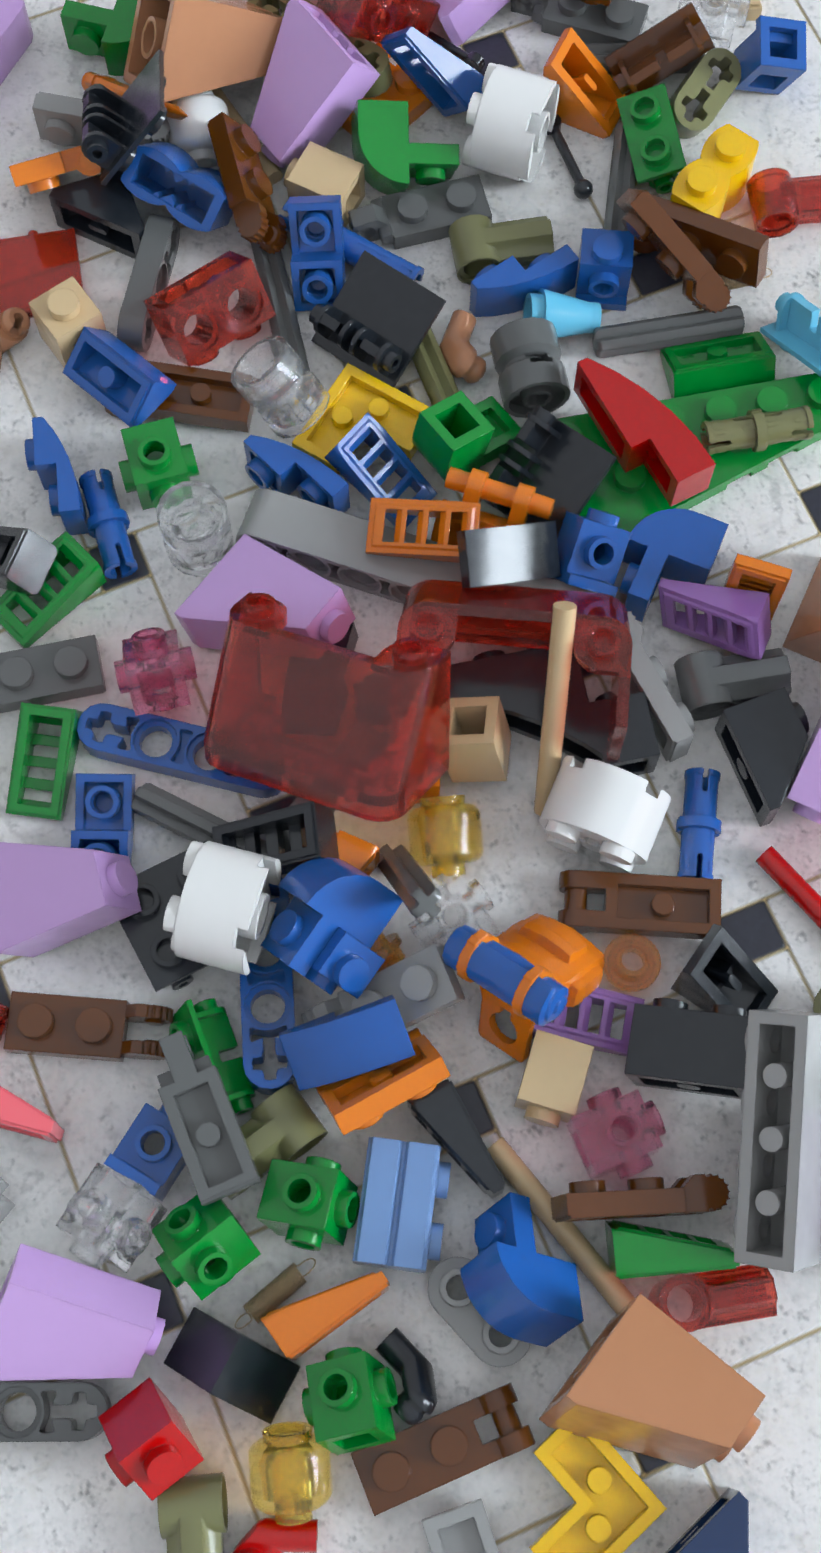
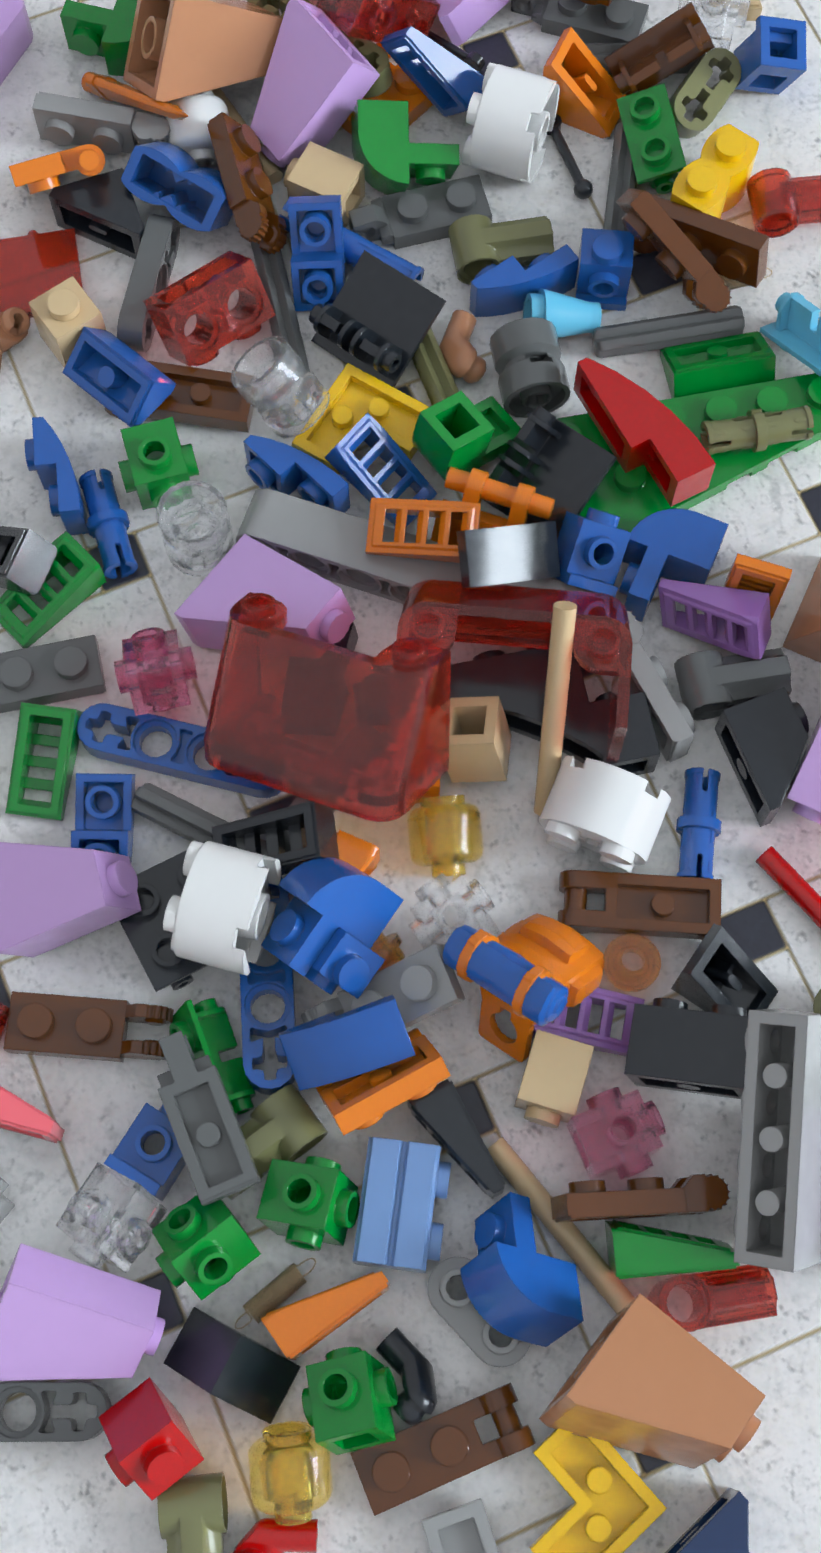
black hinge [81,49,167,186] -> none
dark grey axle [378,844,442,918] -> none

